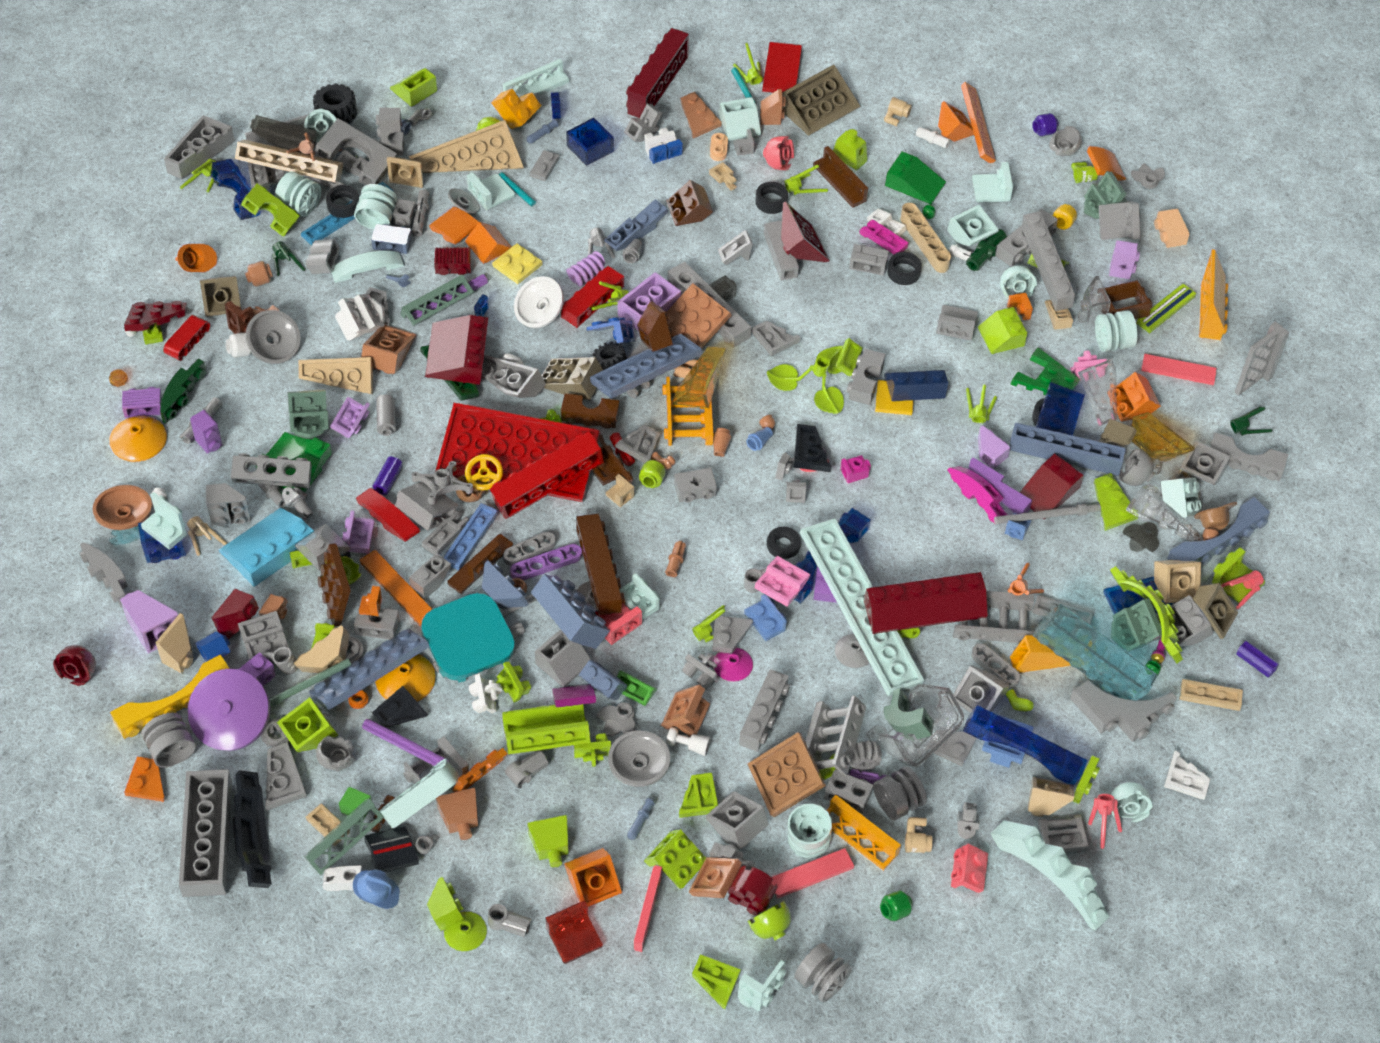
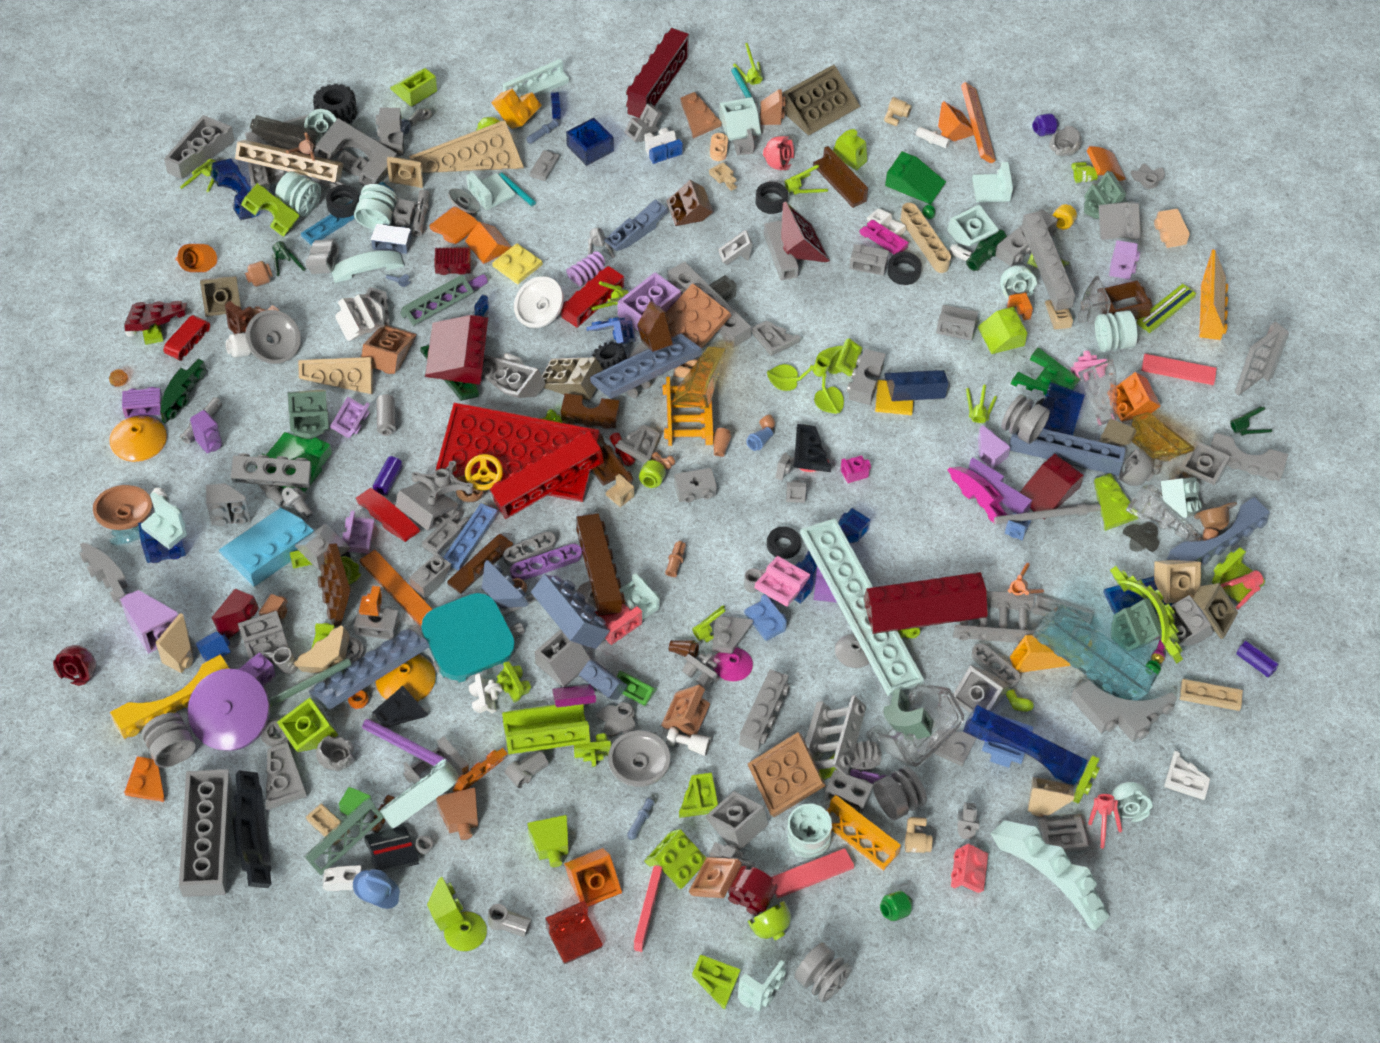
tan plant [187,516,227,556] -> none
light grey cone [623,239,642,263] -> none
red tile [762,42,802,93] -> none
none -> reddish brown cone [668,640,699,658]
none -> light grey wheel [1001,394,1050,444]

